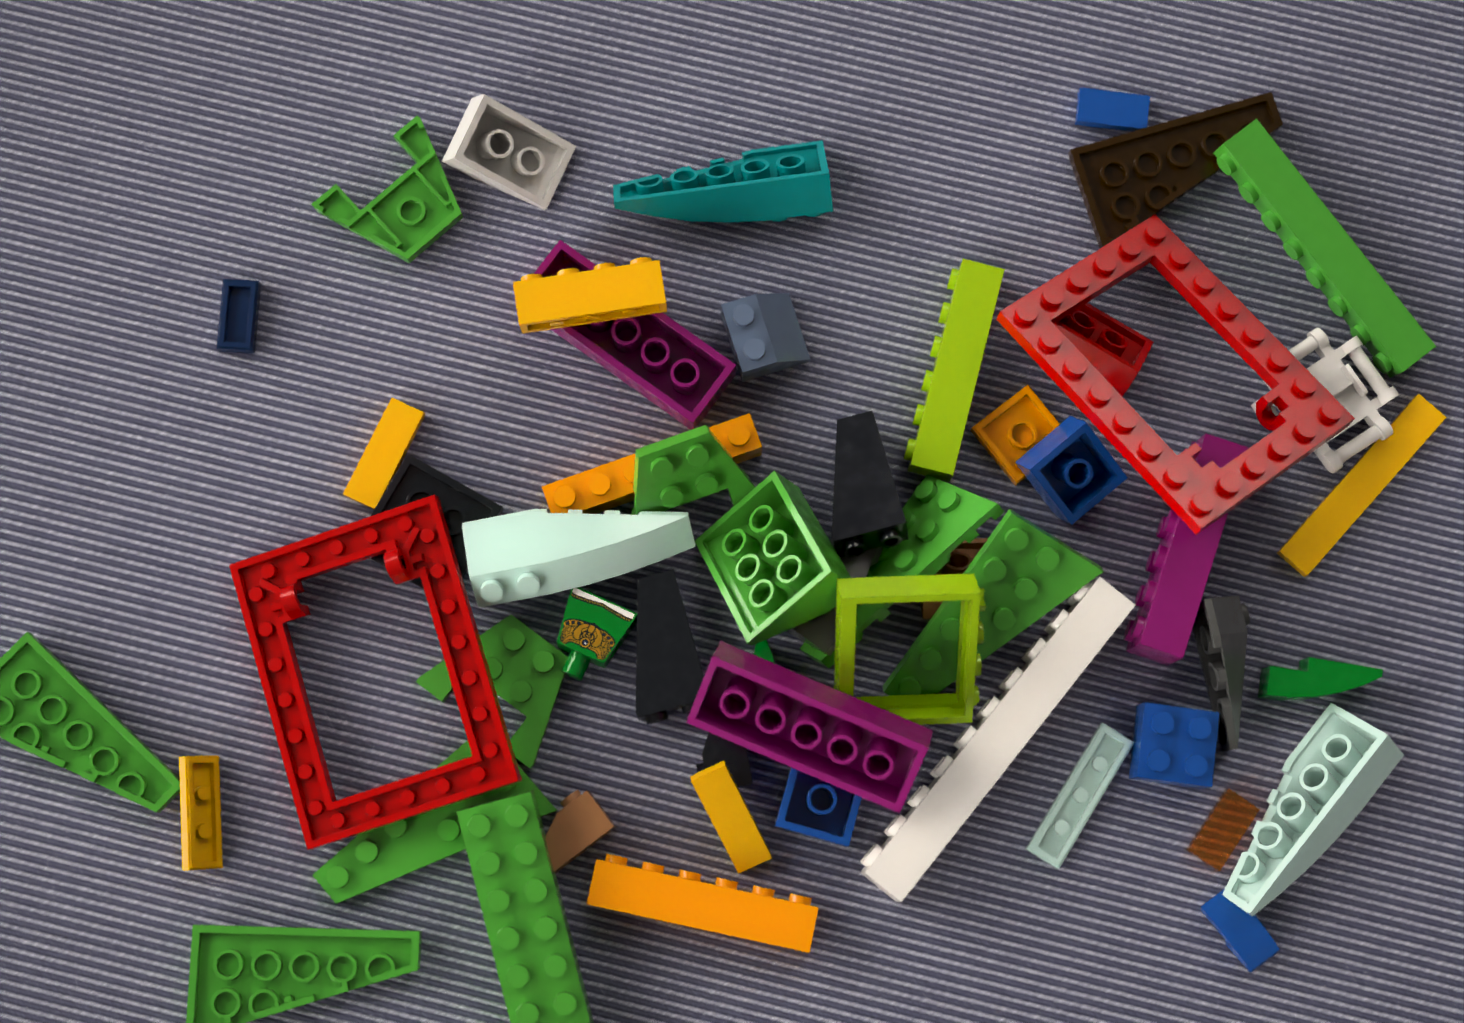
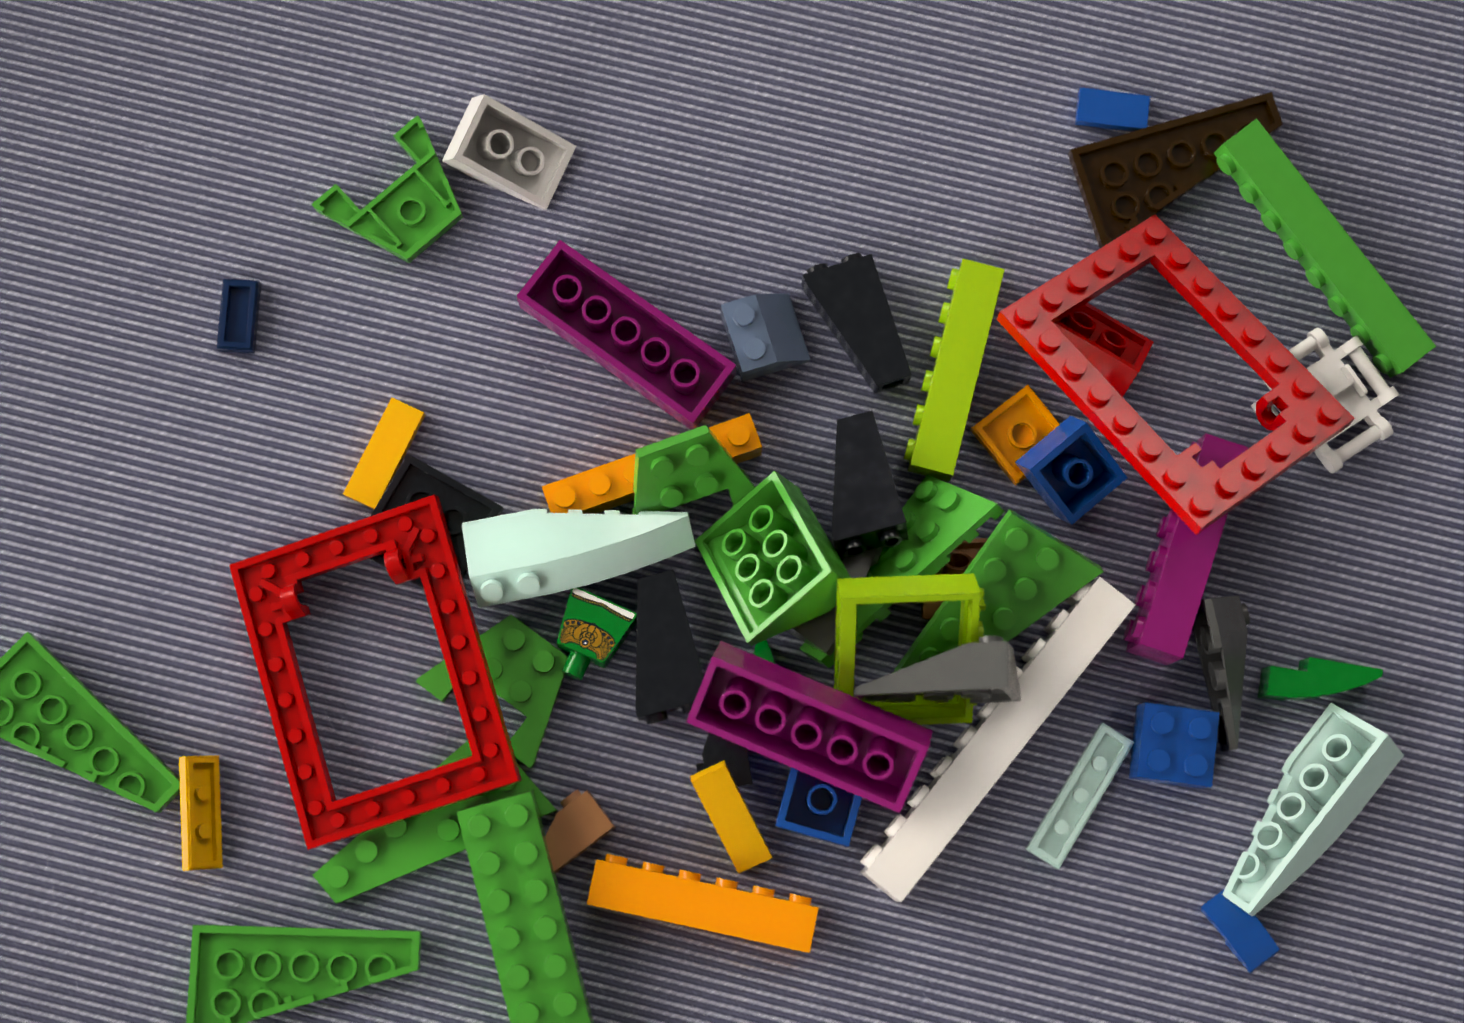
yellow brick [513,257,667,334] -> none
teal wedge [613,140,833,223] -> none
clear orange tile [1186,788,1260,872] -> none
yellow tile [1277,394,1447,577] -> none
none -> black slope [801,253,912,394]
none -> dark grey wedge [855,636,1021,703]

